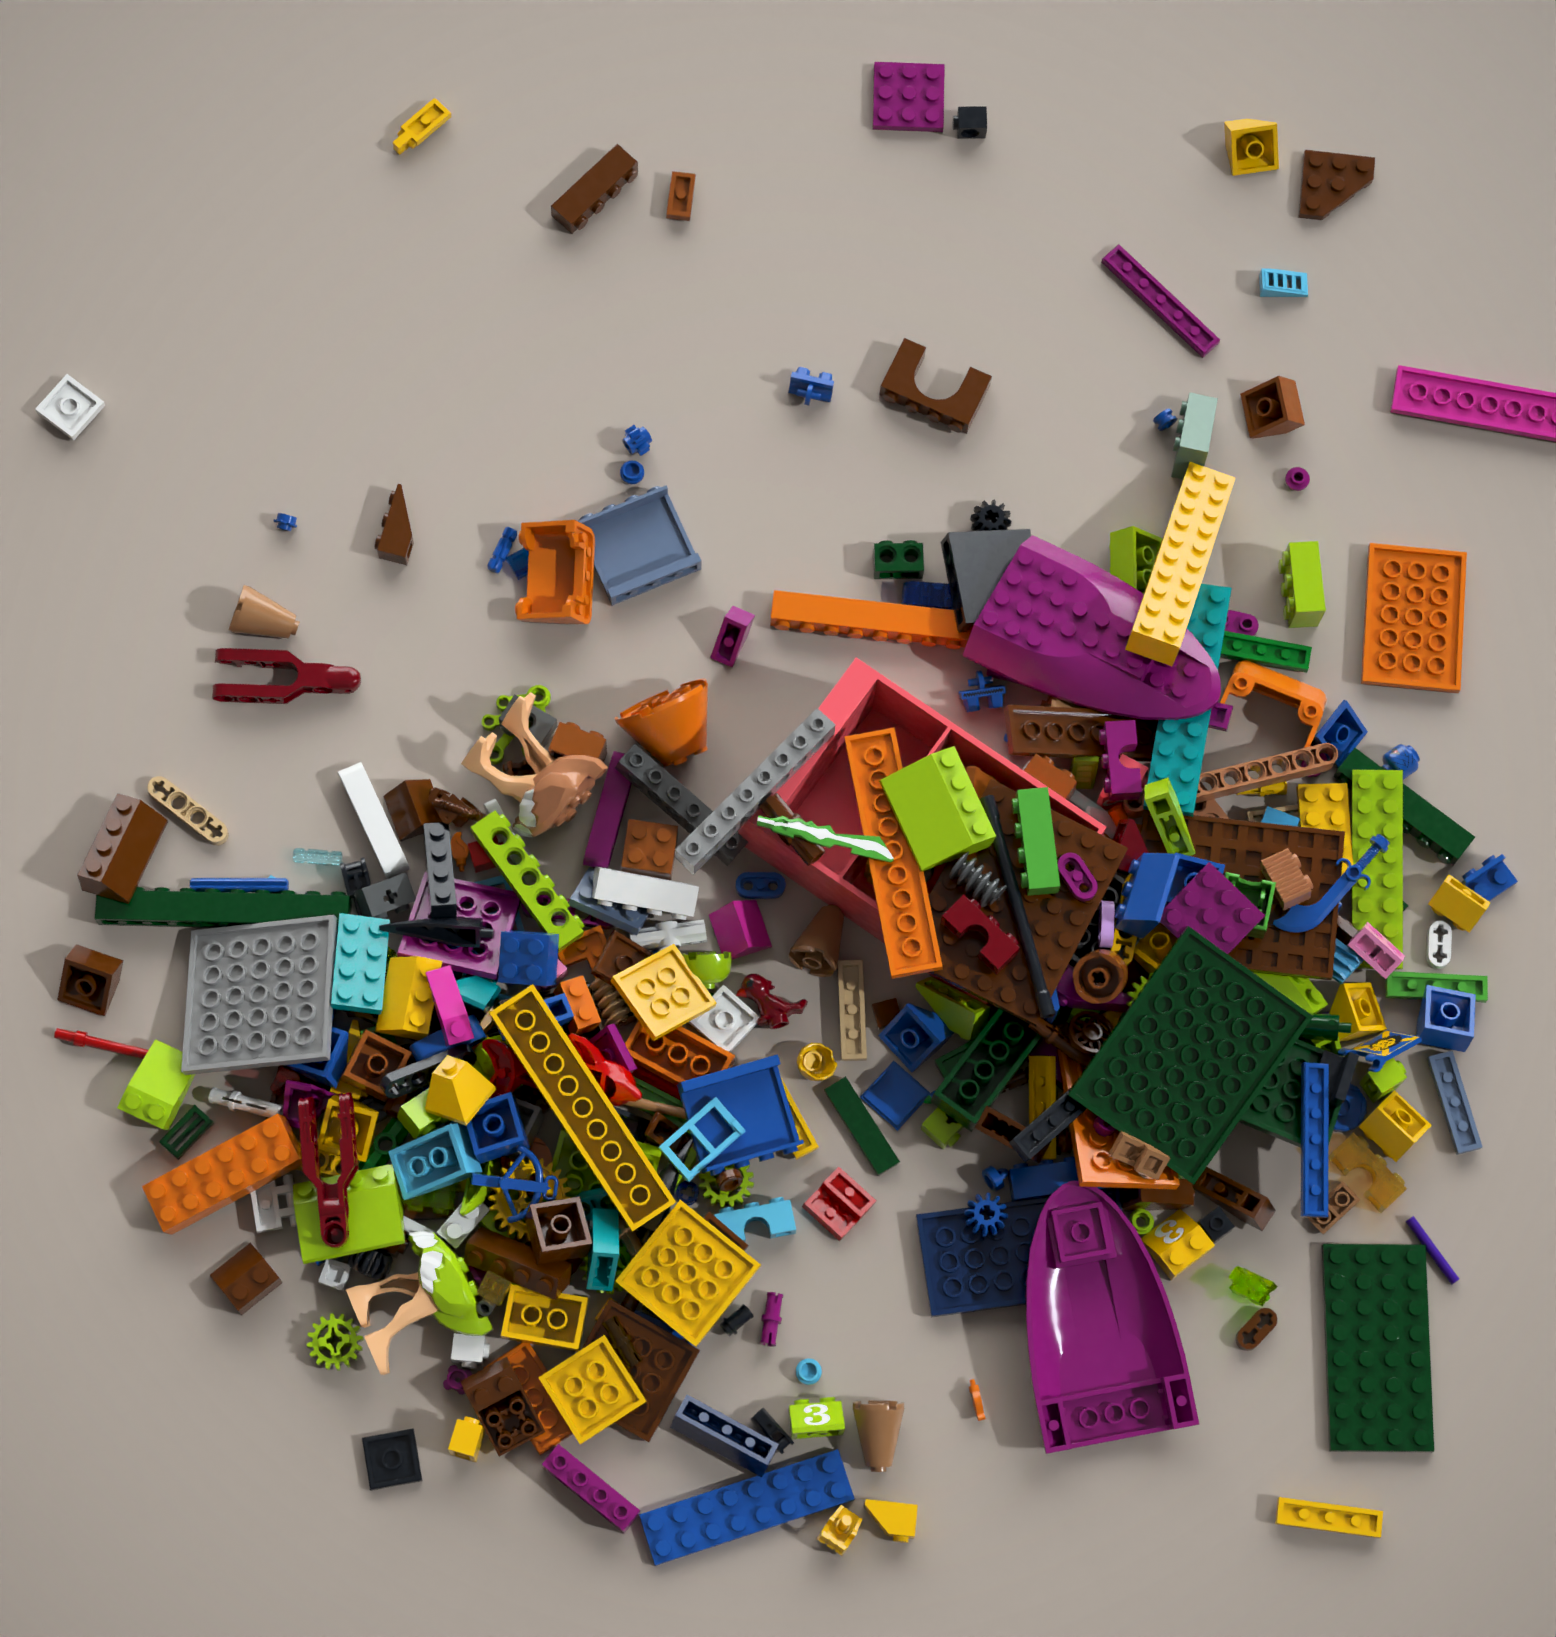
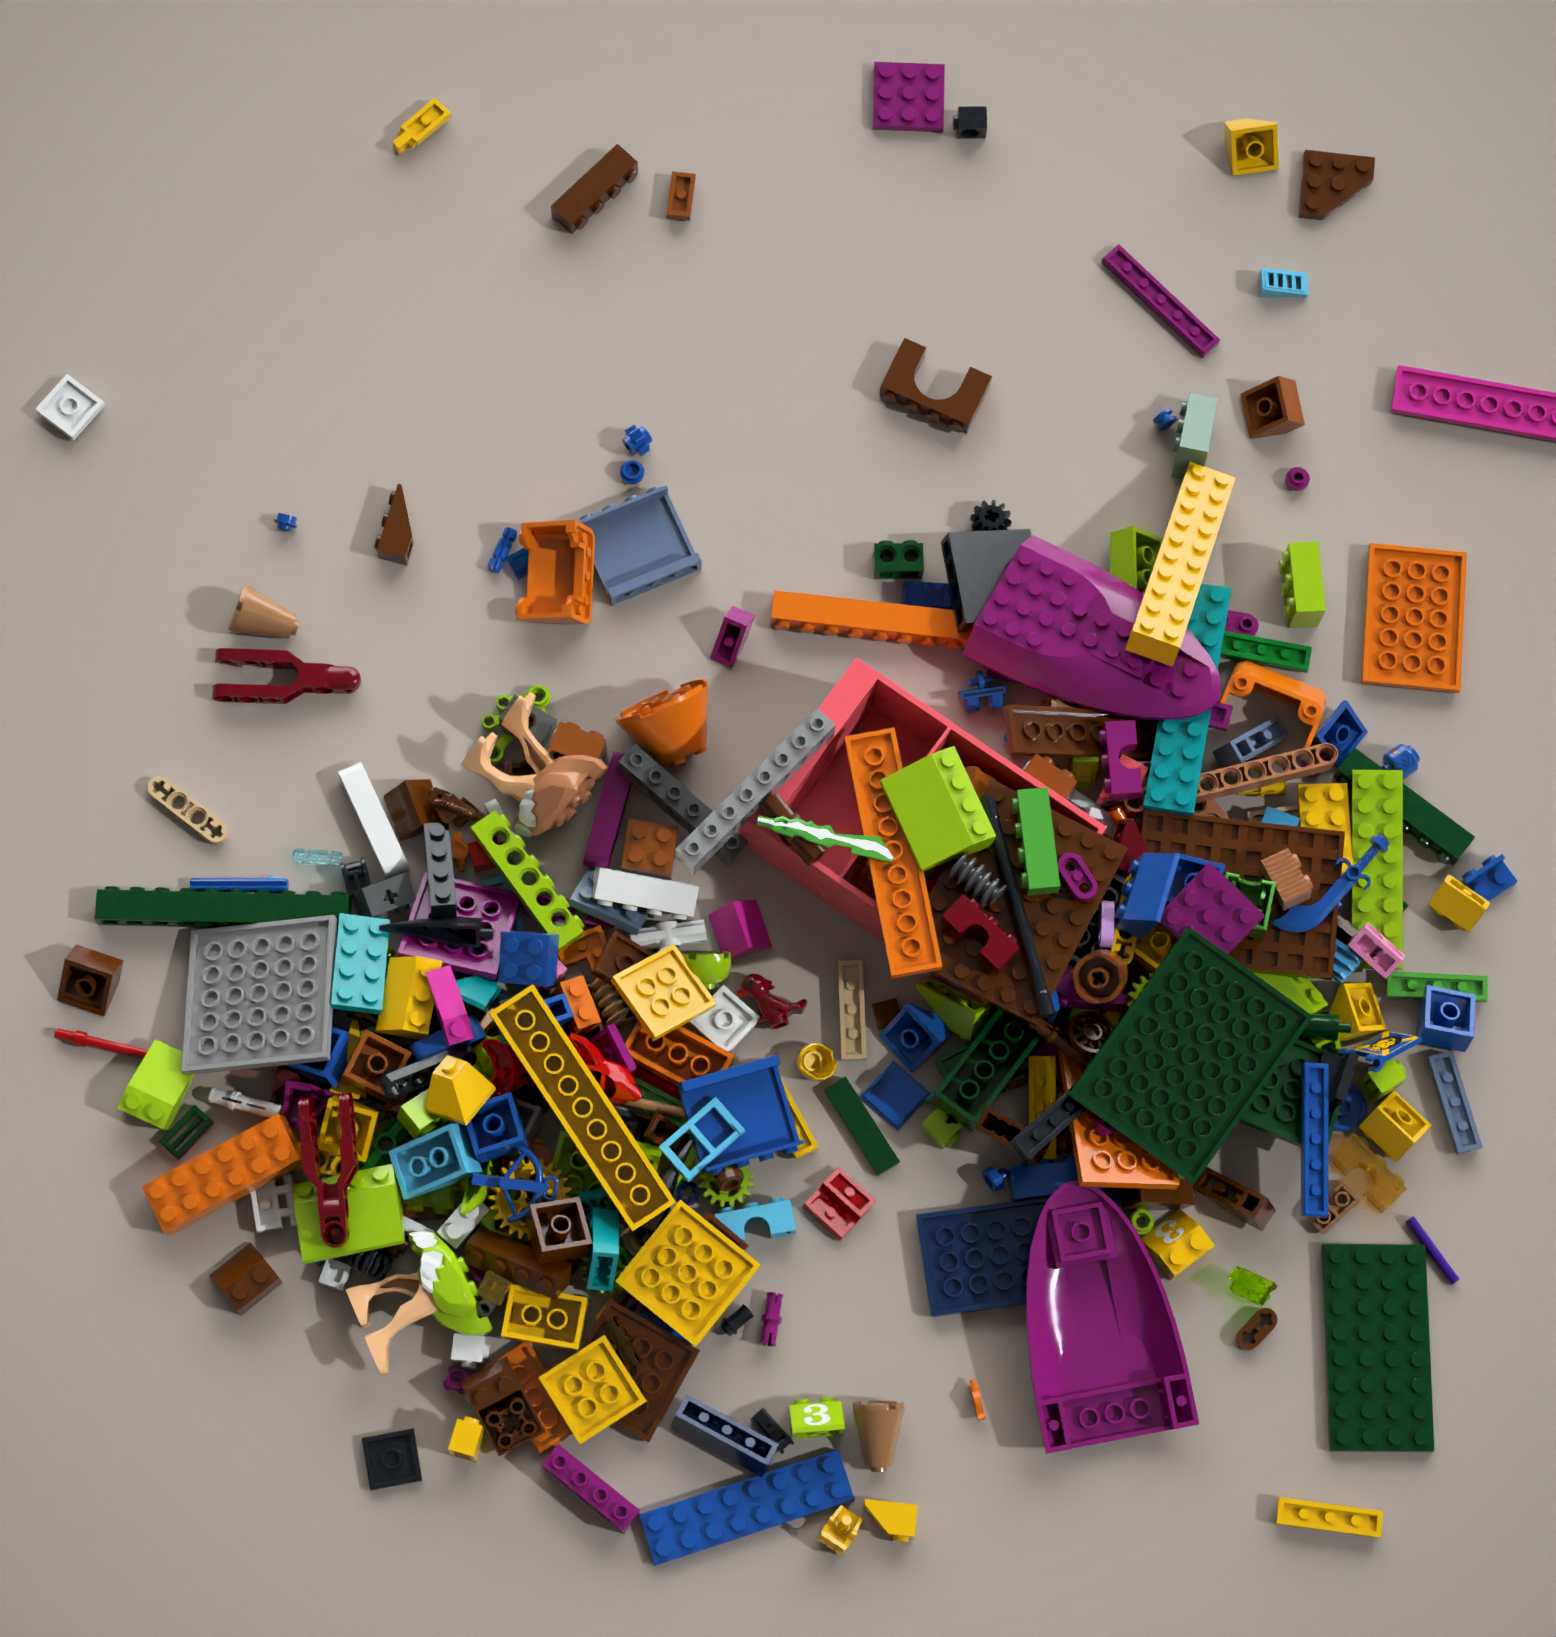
reddish brown slope [77,793,168,904] -> none
lime gear [306,1313,364,1371] -> none
blue plate [735,872,786,899] -> none
blue hips [788,367,834,406] -> none
medium nougat cone [788,905,844,977] -> none
medium azure plate [796,1358,822,1385] -> none
blue gear [964,1192,1008,1237] -> none
medium nougat slope [1109,1131,1170,1180] -> none
lime slope [1145,777,1195,856] -> none
black brick [1197,1206,1235,1244] -> none
white beam [1426,921,1452,969] -> none
none -> sand blue slope [1213,715,1290,768]

